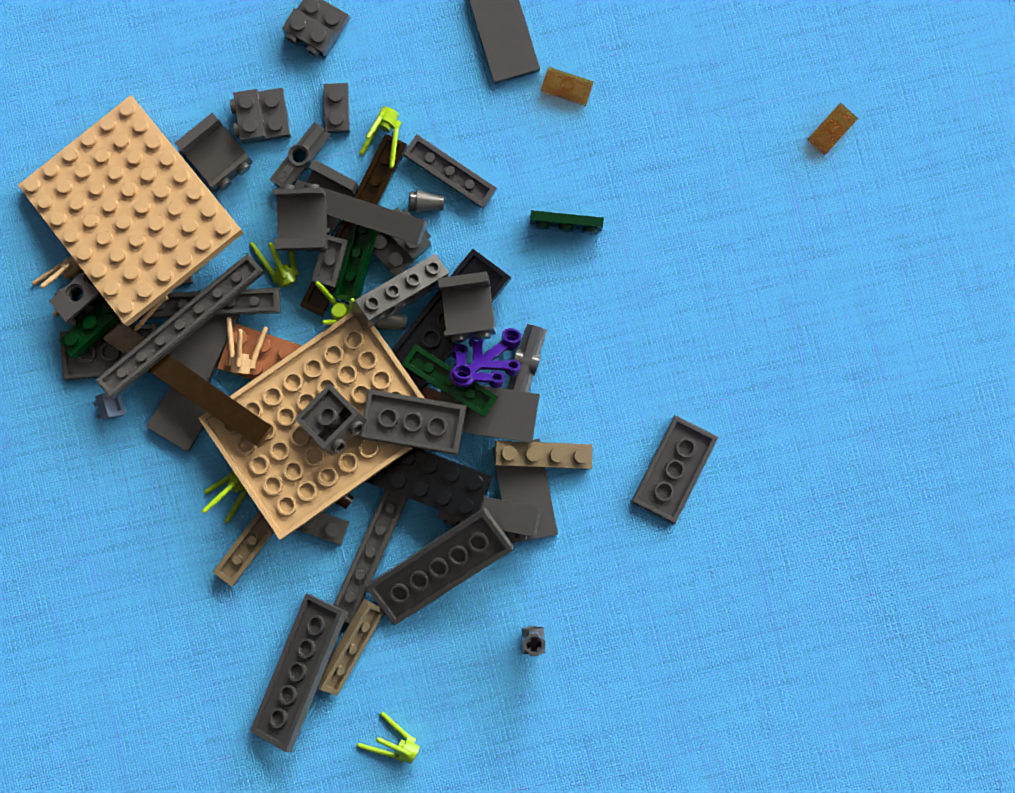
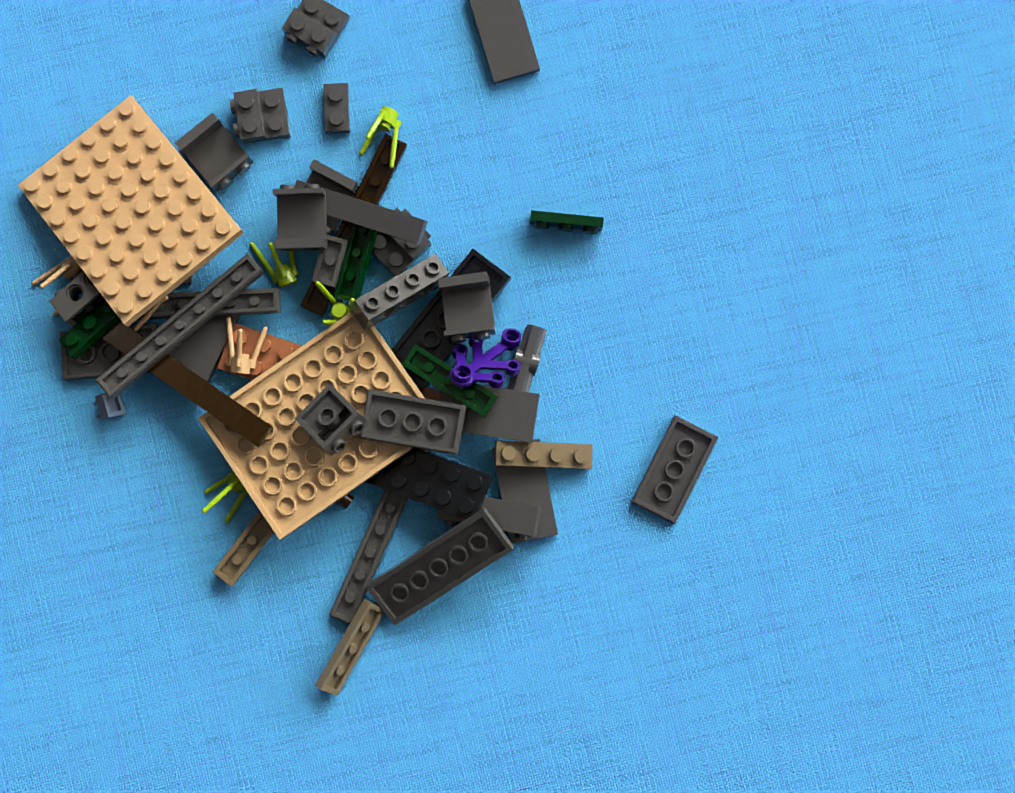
dark grey tile [146,386,207,452] -> none
dark grey plate [250,593,348,752] -> none
dark grey piece [270,122,331,188] -> none
dark grey plate [297,512,349,545] -> none
lime plant [357,712,420,764] -> none
dark grey cone [374,312,407,330] -> none
dark grey plate [403,134,497,209] -> none
dark grey cone [409,189,444,214] -> none
dark grey piece [522,626,545,656] -> none
clear orange plate [541,67,594,106] -> none
clear orange plate [807,102,858,155] -> none

